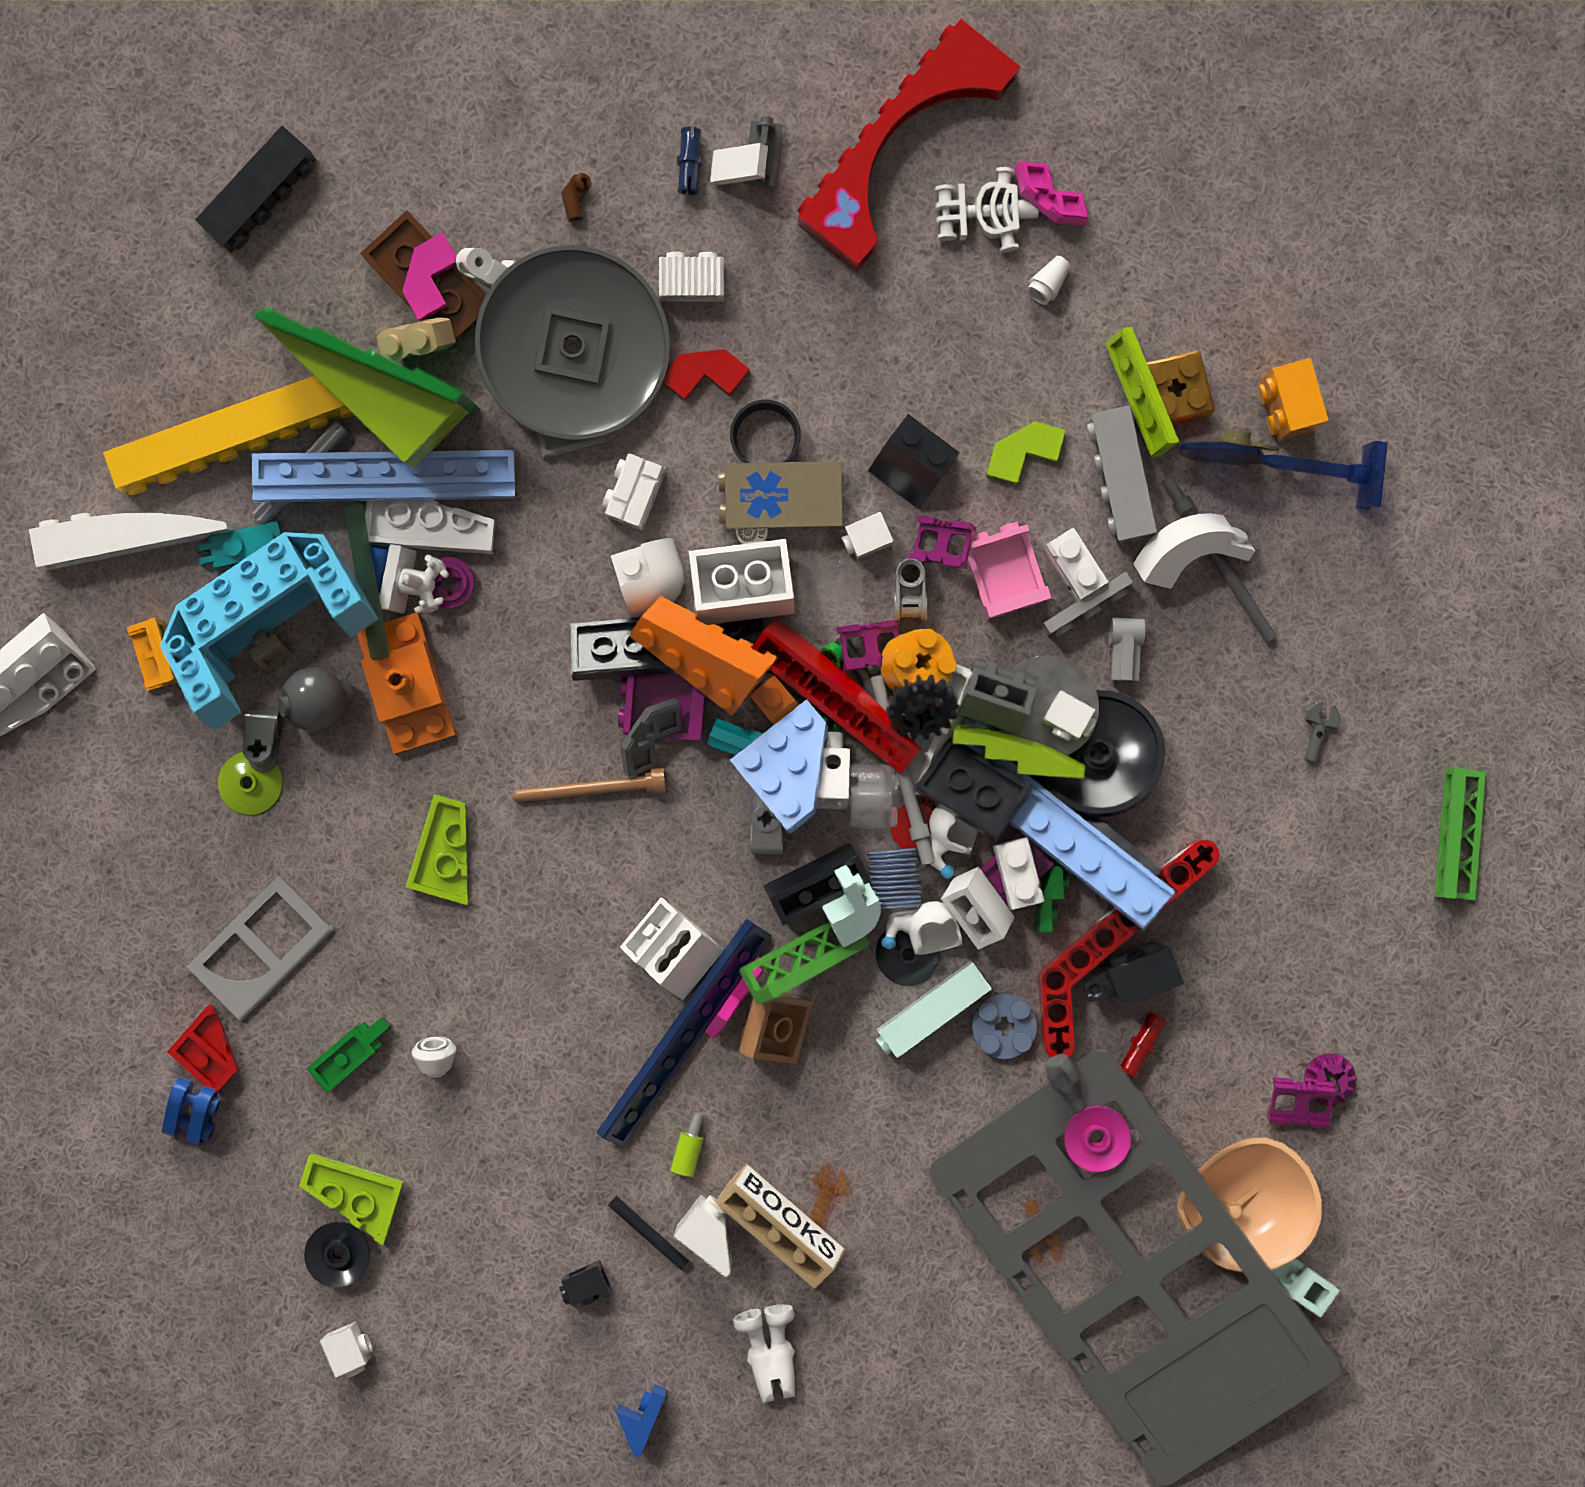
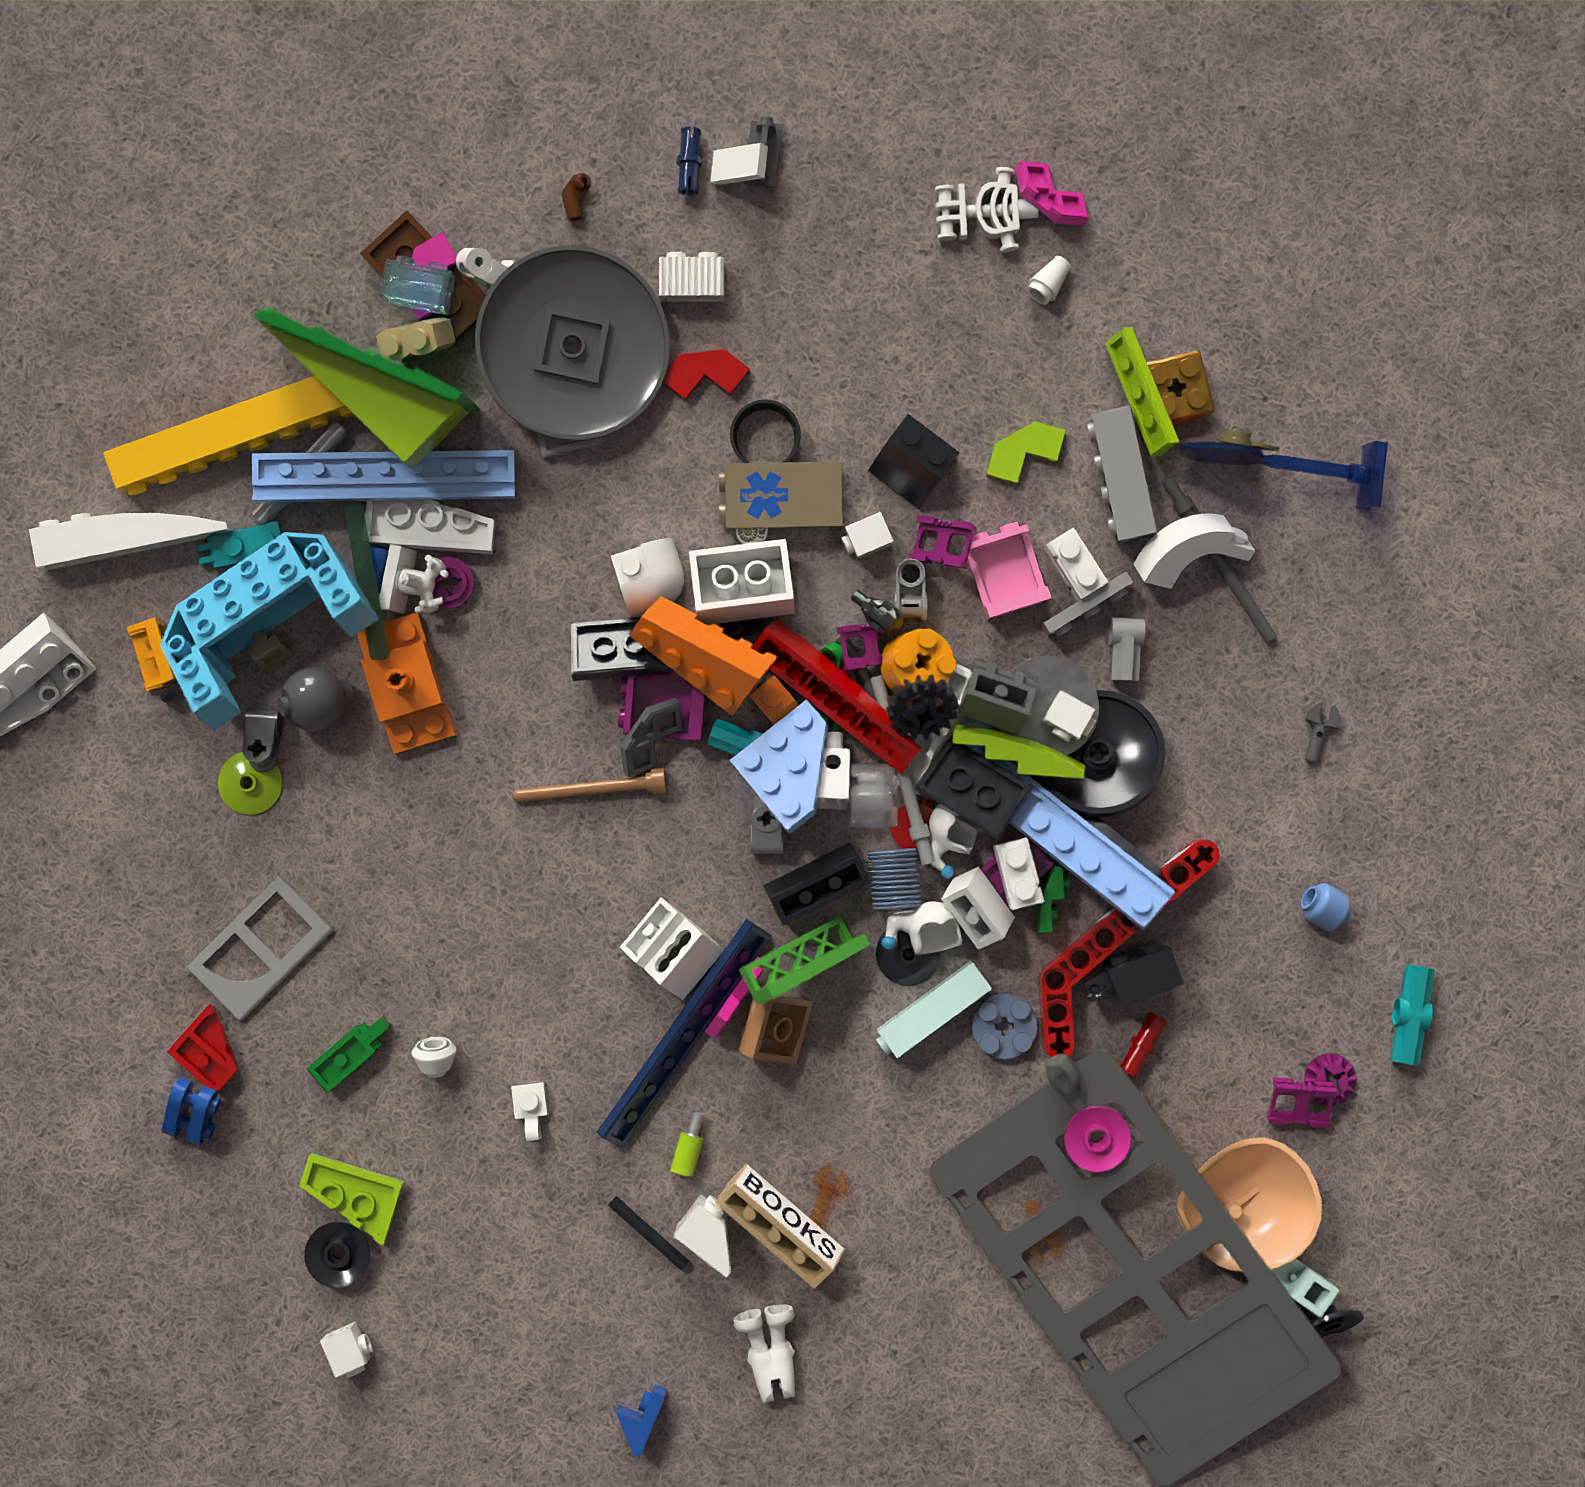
black brick [195,125,317,253] -> none
lime wing [405,794,468,905] -> none
black brick [559,1260,613,1306] -> none
white brick [602,453,666,531] -> none
red arch [797,18,1021,272] -> none
light aqua brick [822,865,881,947] -> none
light orange brick [1257,358,1329,442] -> none
bright green fence [1435,768,1486,900] -> none
none -> black piece [160,681,183,702]
none -> clear light blue brick [379,256,455,315]
none -> white plate [511,1082,549,1141]
none -> pearl dark grey piece [851,590,903,636]
none -> medium blue head [1301,883,1351,931]
none -> black dish [1310,1305,1364,1338]
none -> teal piece [1389,964,1435,1066]

